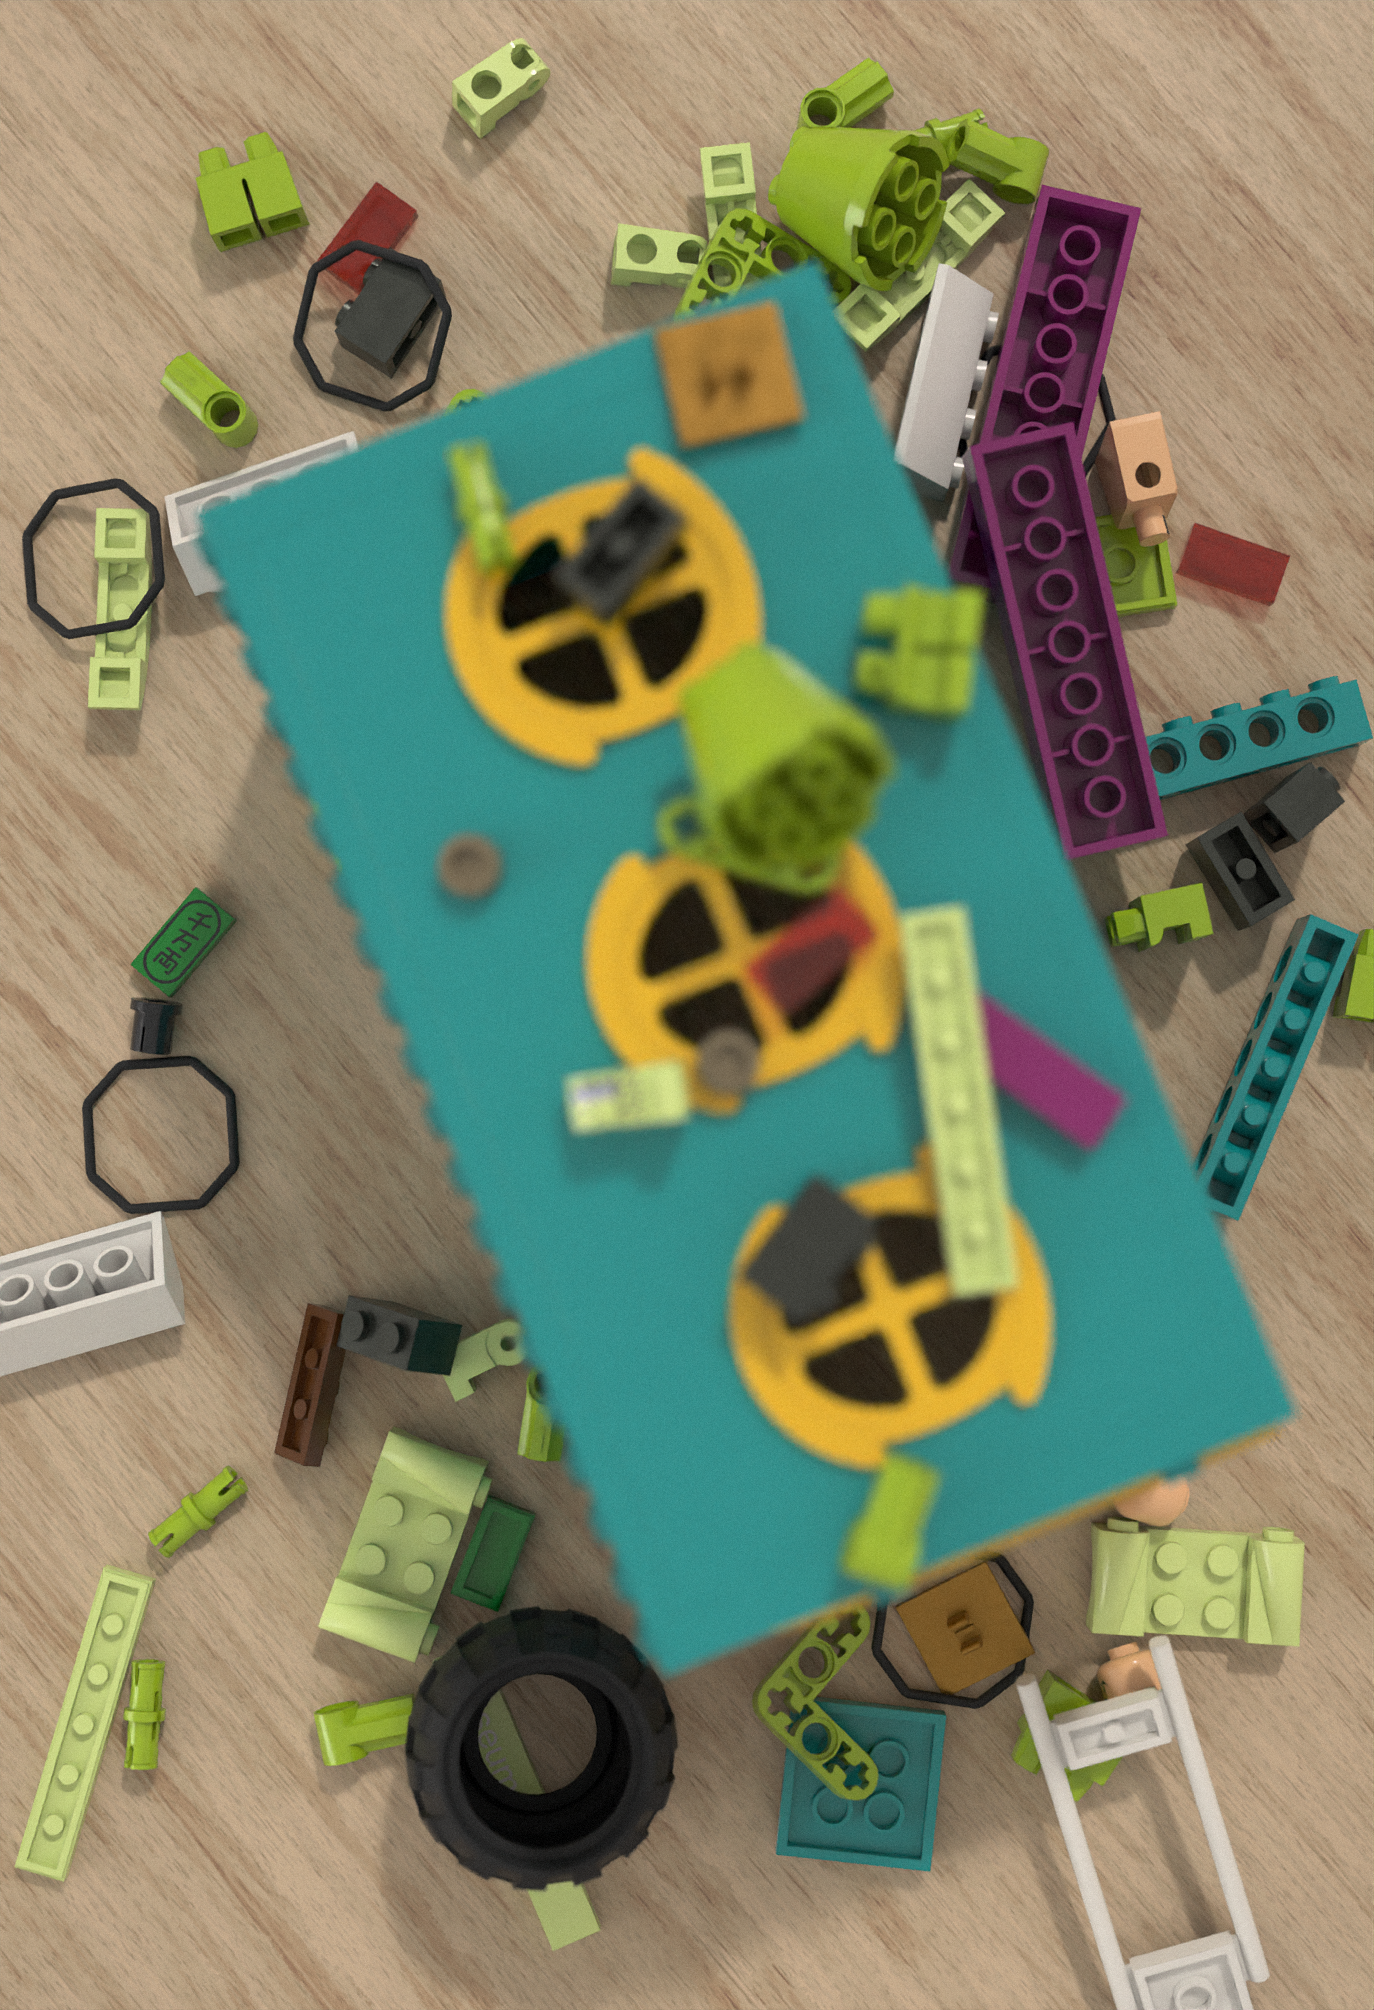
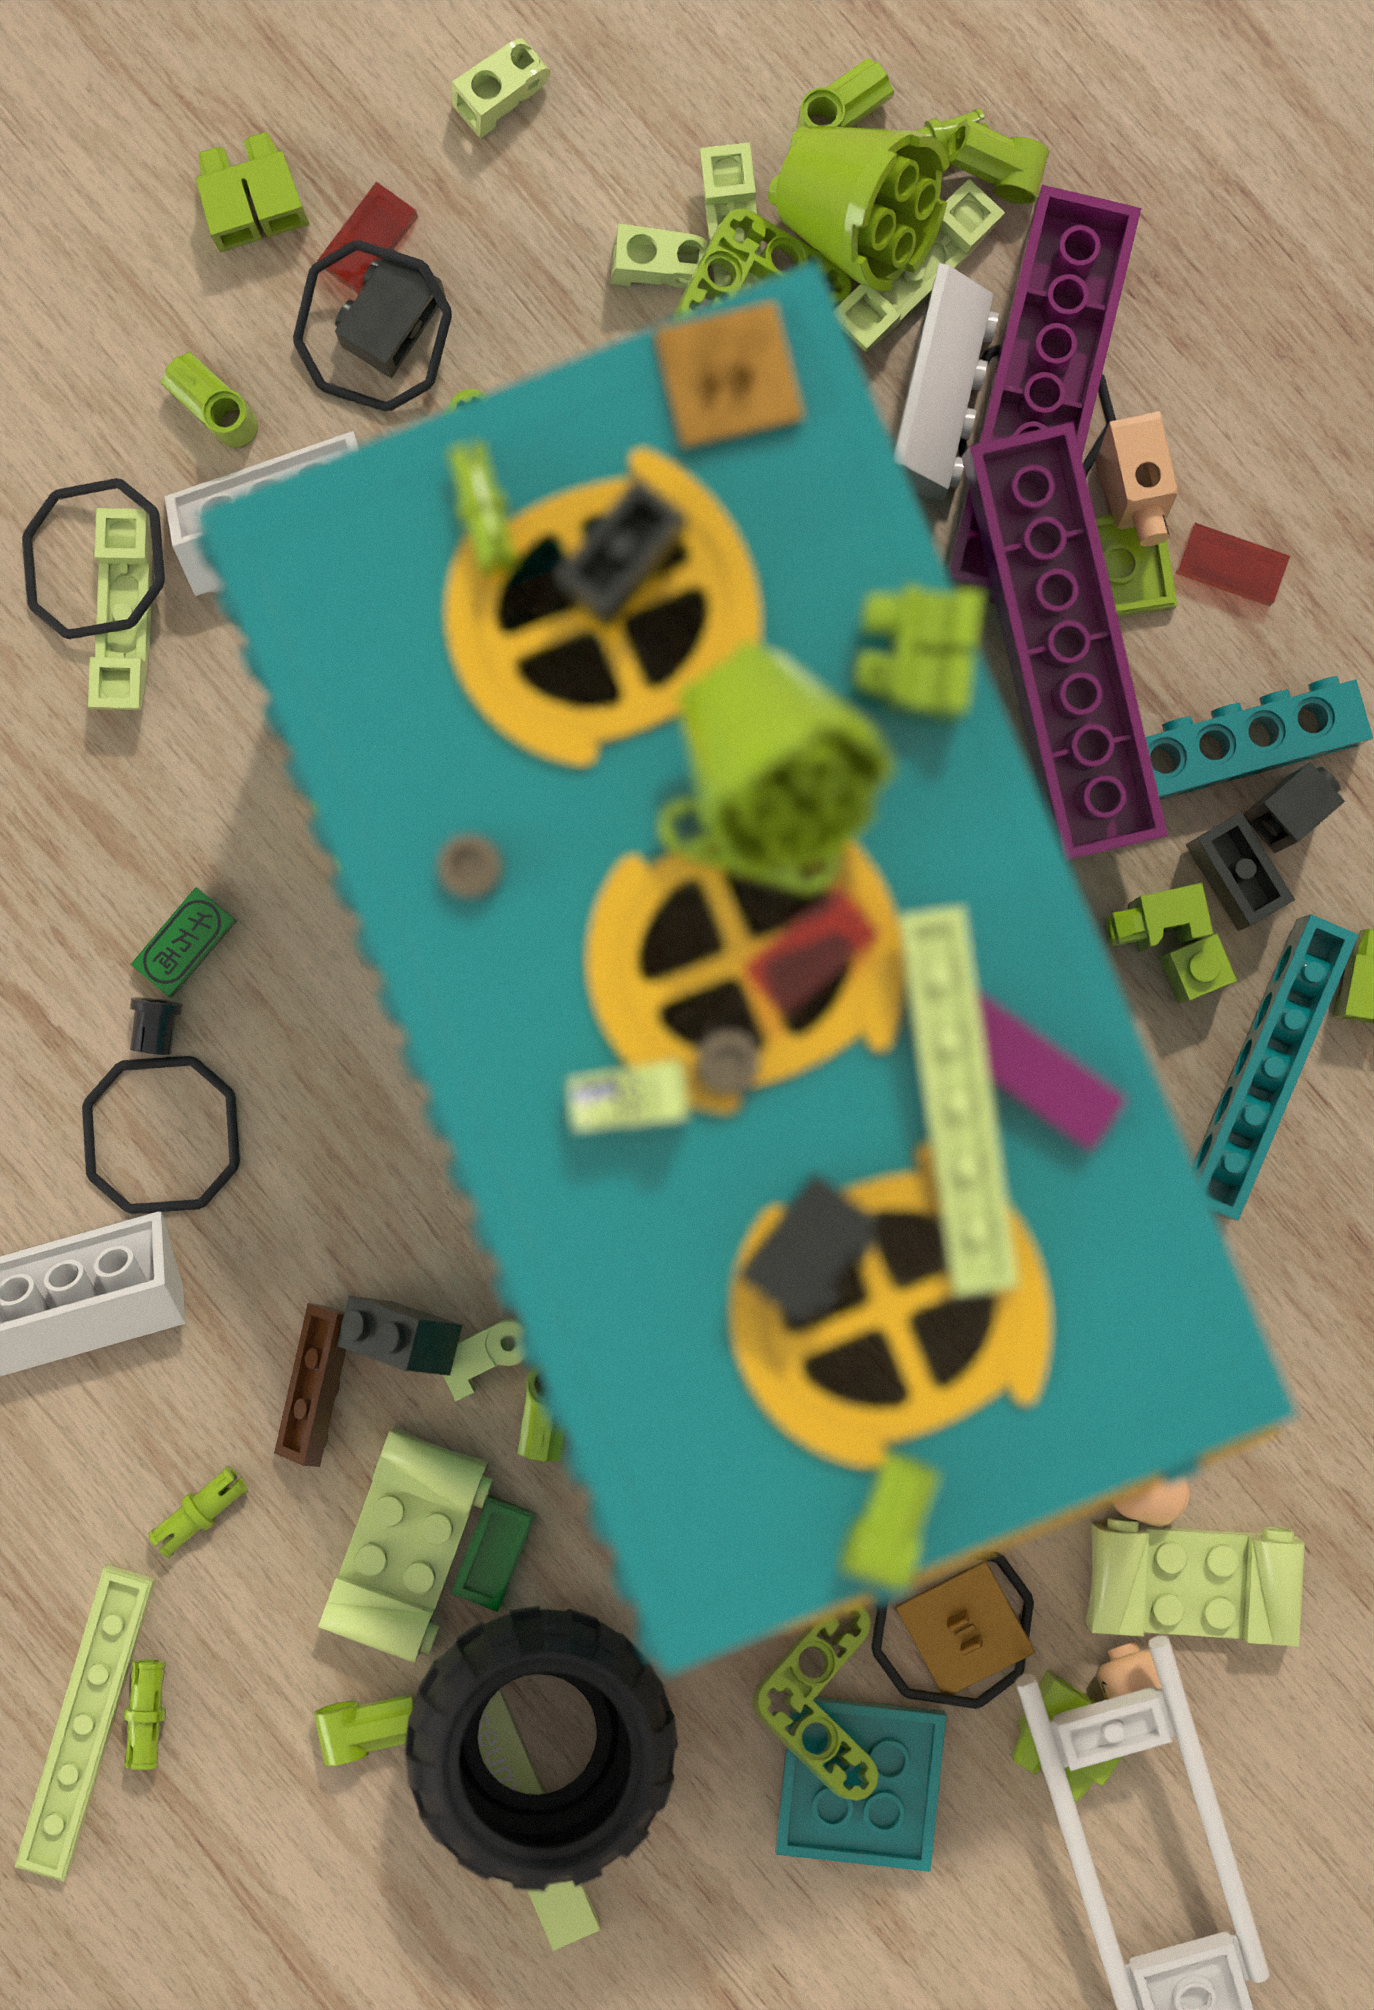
none -> lime brick [1159,933,1237,1003]

